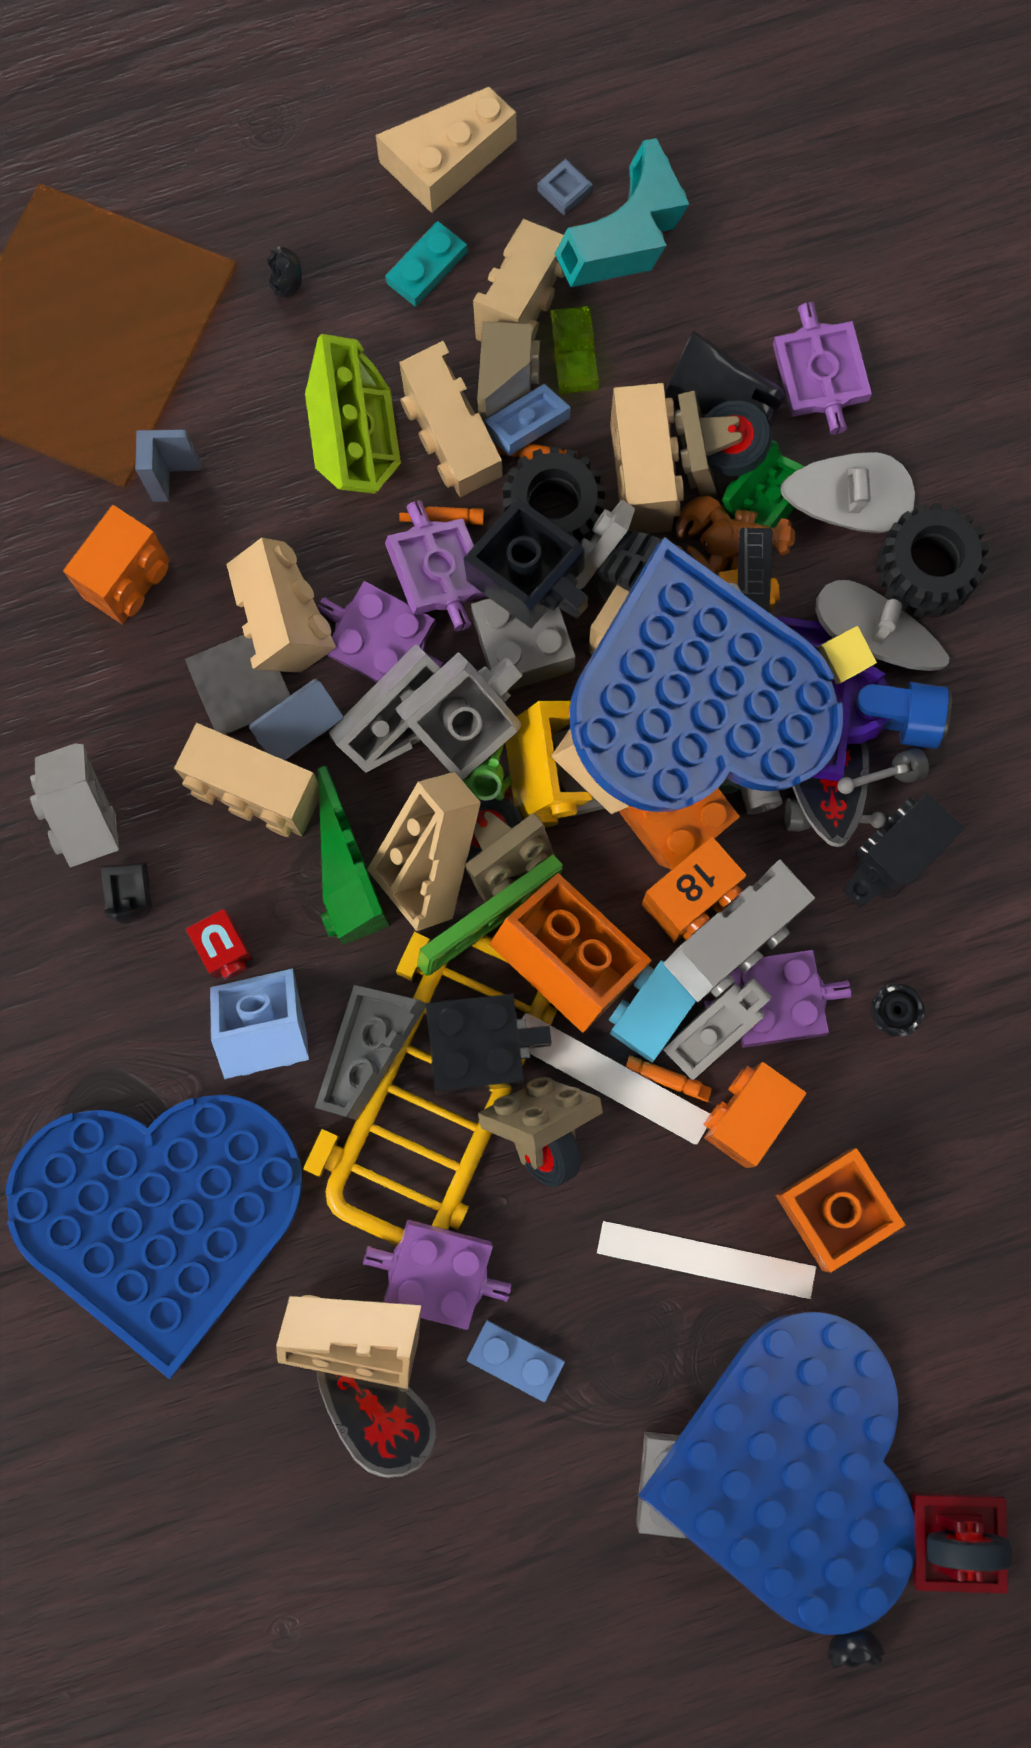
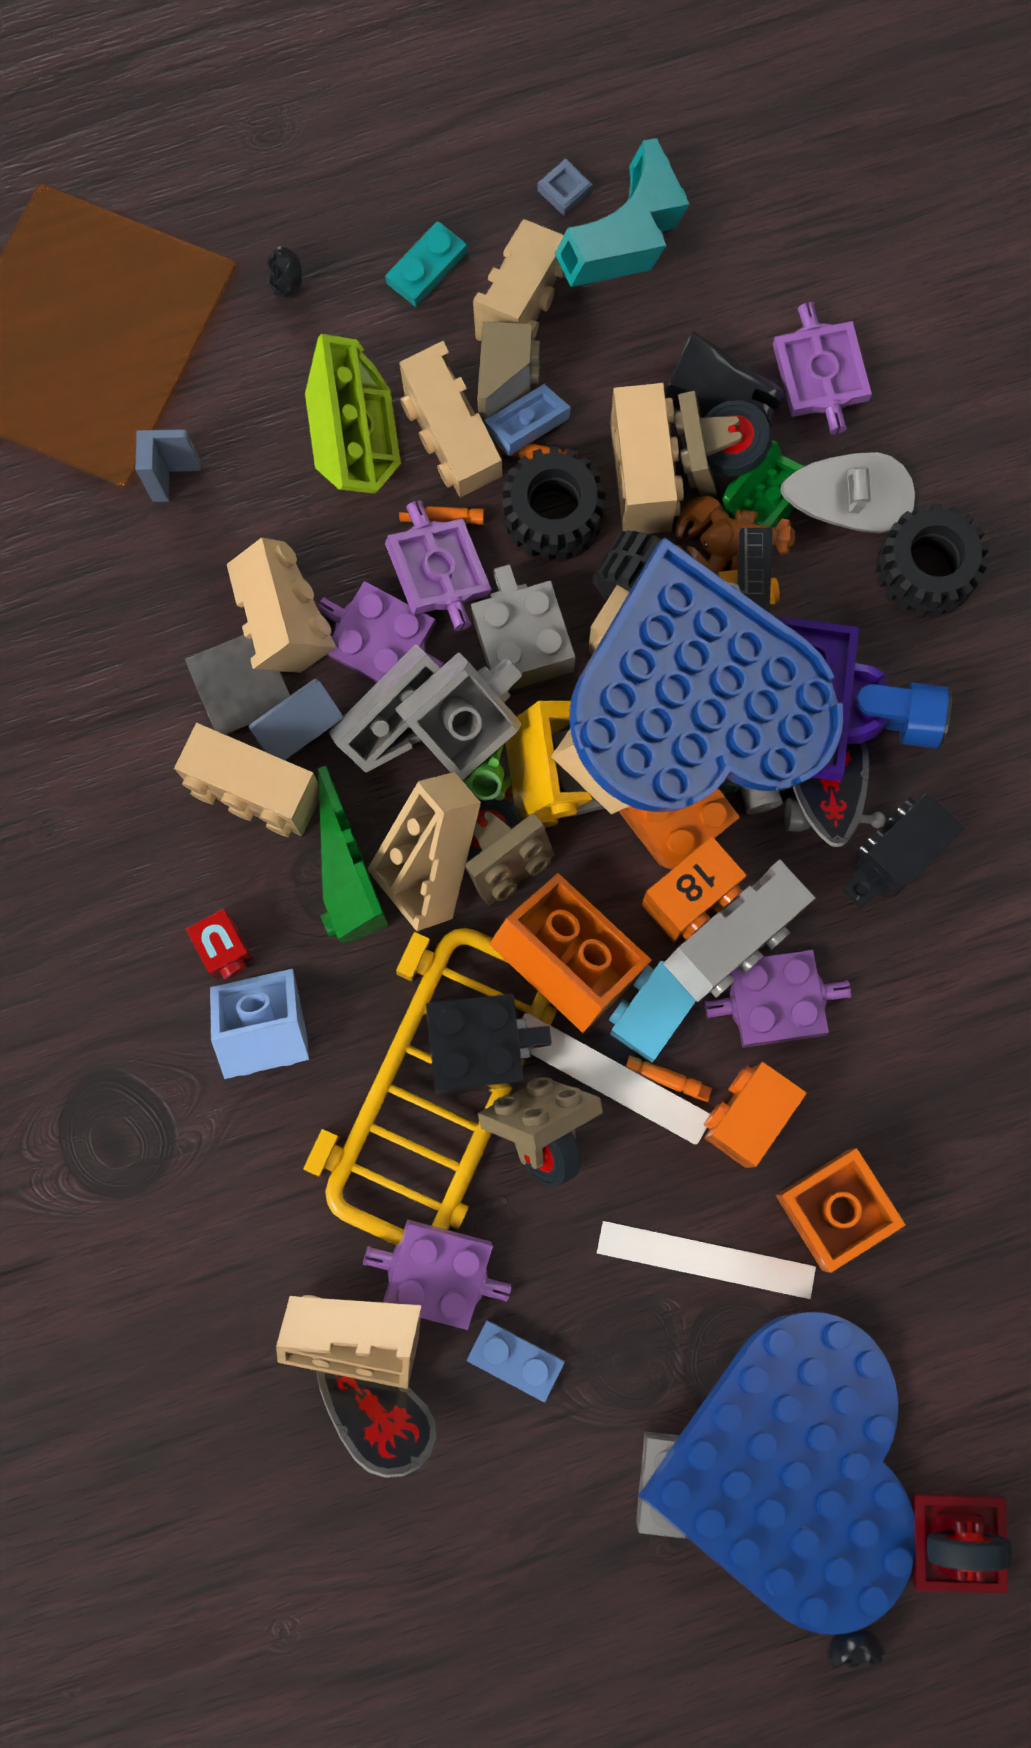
blue plate [5,1095,303,1379] -> none
light grey hinge [30,743,119,868] -> none
orange brick [63,505,170,625] -> none
black plate [101,863,152,924] -> none
dark grey wing [315,985,426,1120] -> none
tan wedge [375,87,517,213] -> none
bright green tile [417,854,563,976] -> none
black hinge [463,498,589,629] -> none
clear neon green slope [550,306,599,394] -> none
light grey hinge [576,499,635,590] -> none
light grey hinge [663,978,772,1080] -> none
light grey shield [815,580,949,671] -> none
light yellow tile [818,626,877,684] -> none
hinge [837,747,929,794] -> none
black plate [871,984,925,1037] -> none

